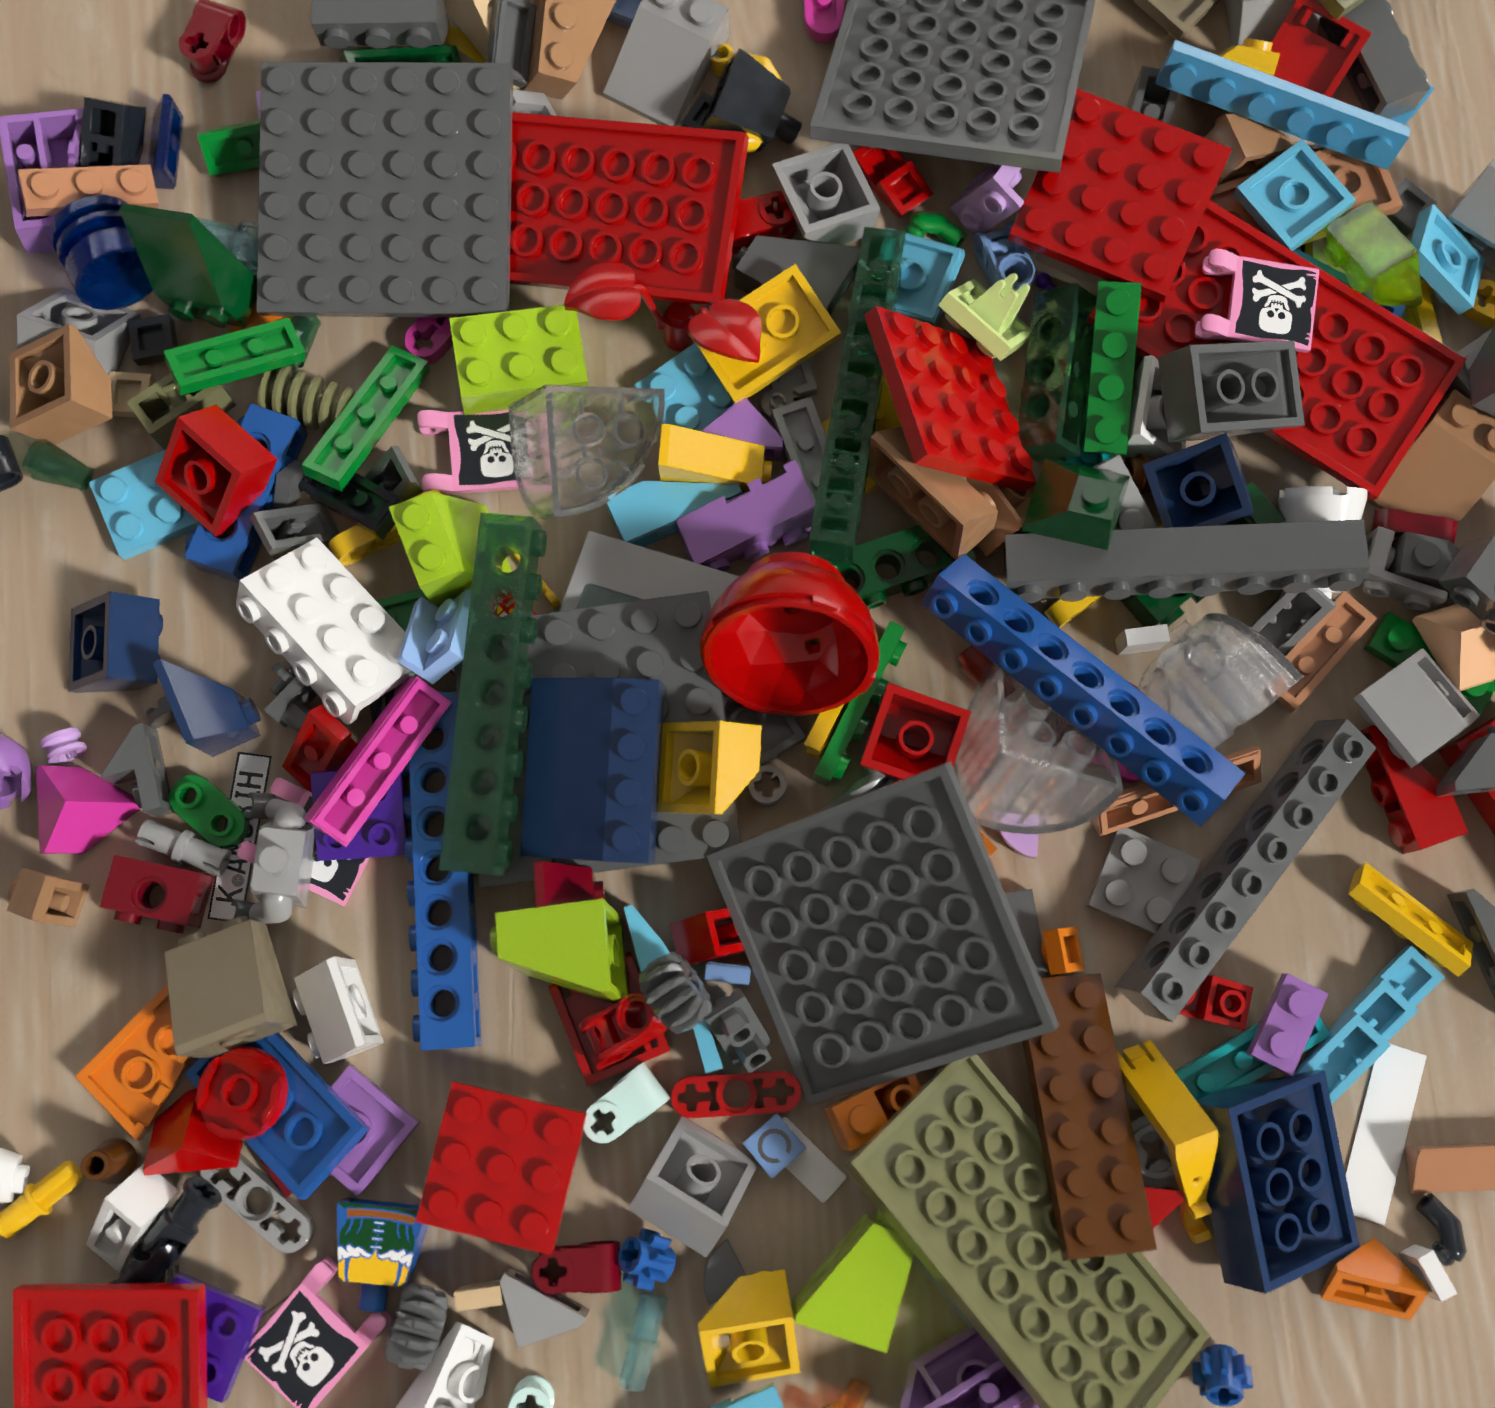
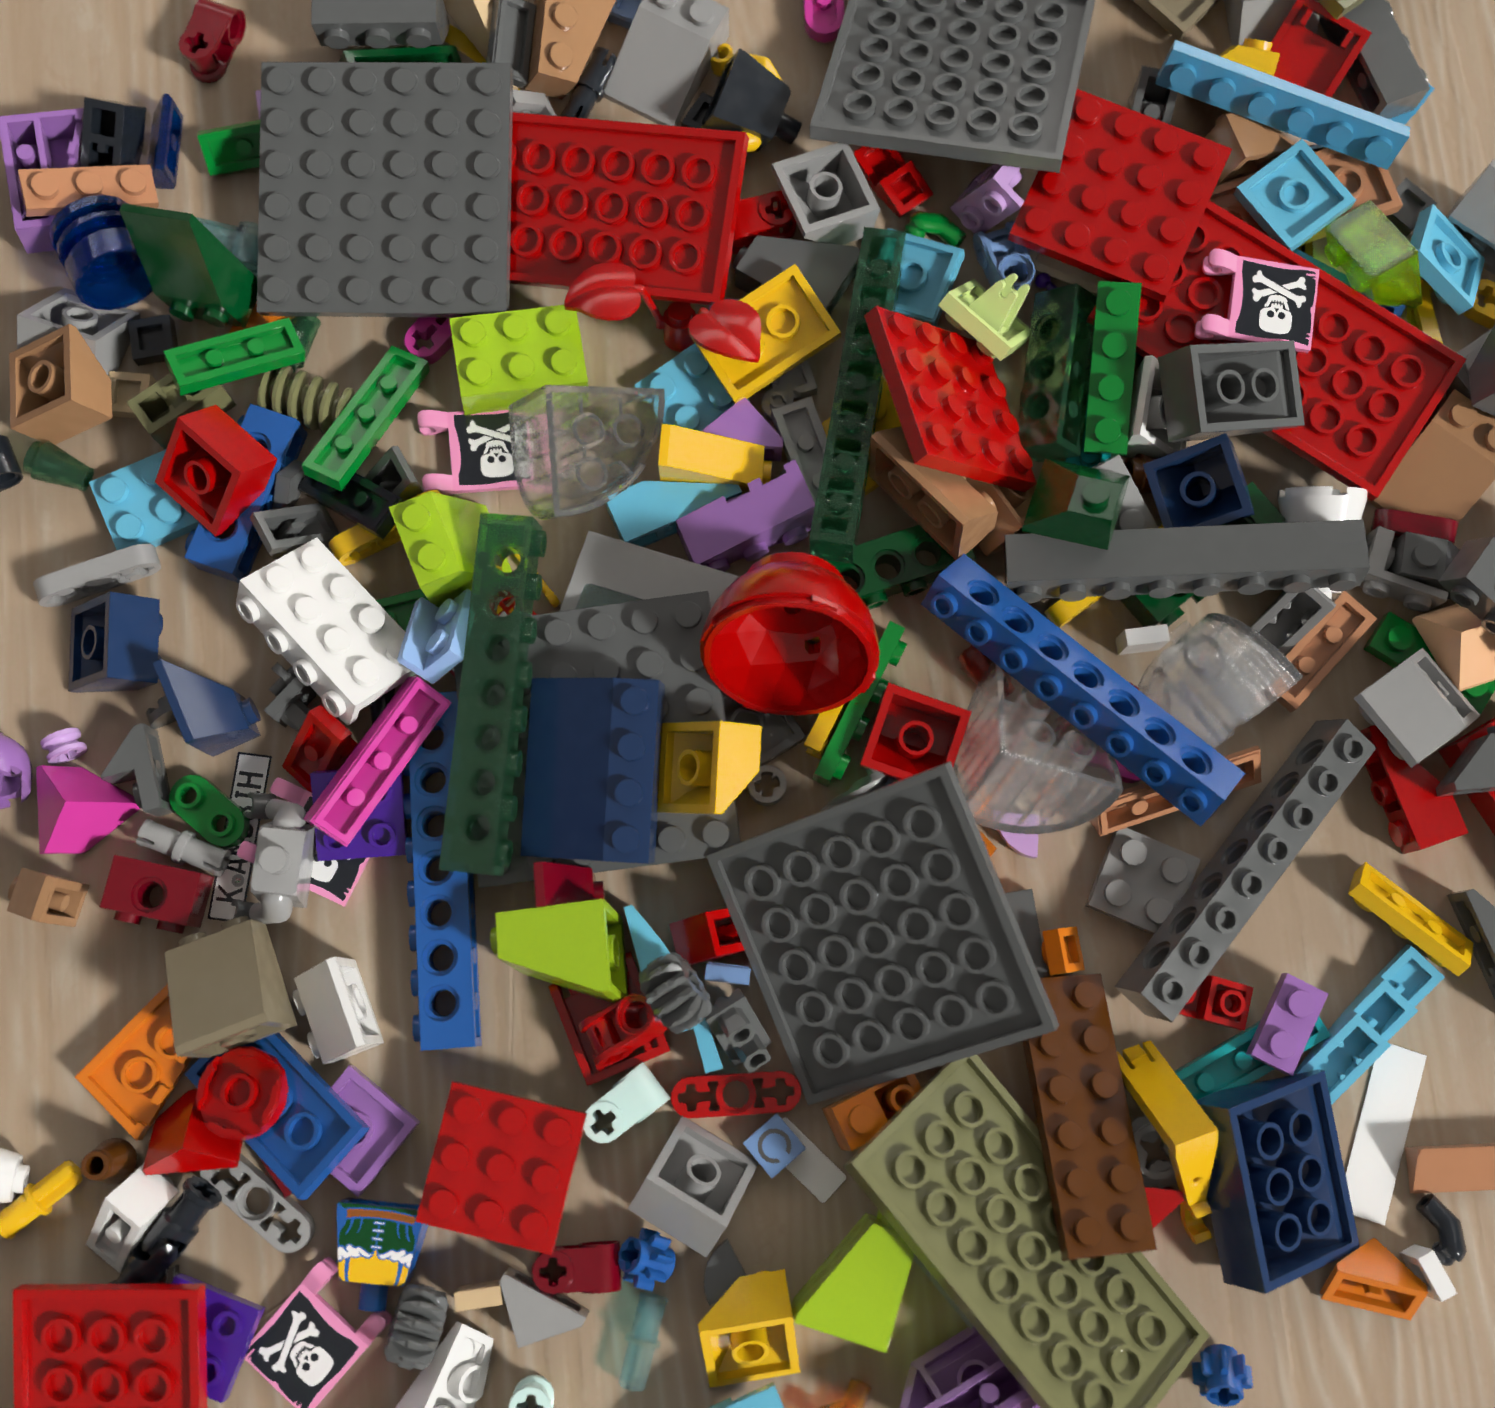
none -> light grey beam [33,544,161,607]
none -> black pin [560,47,617,118]

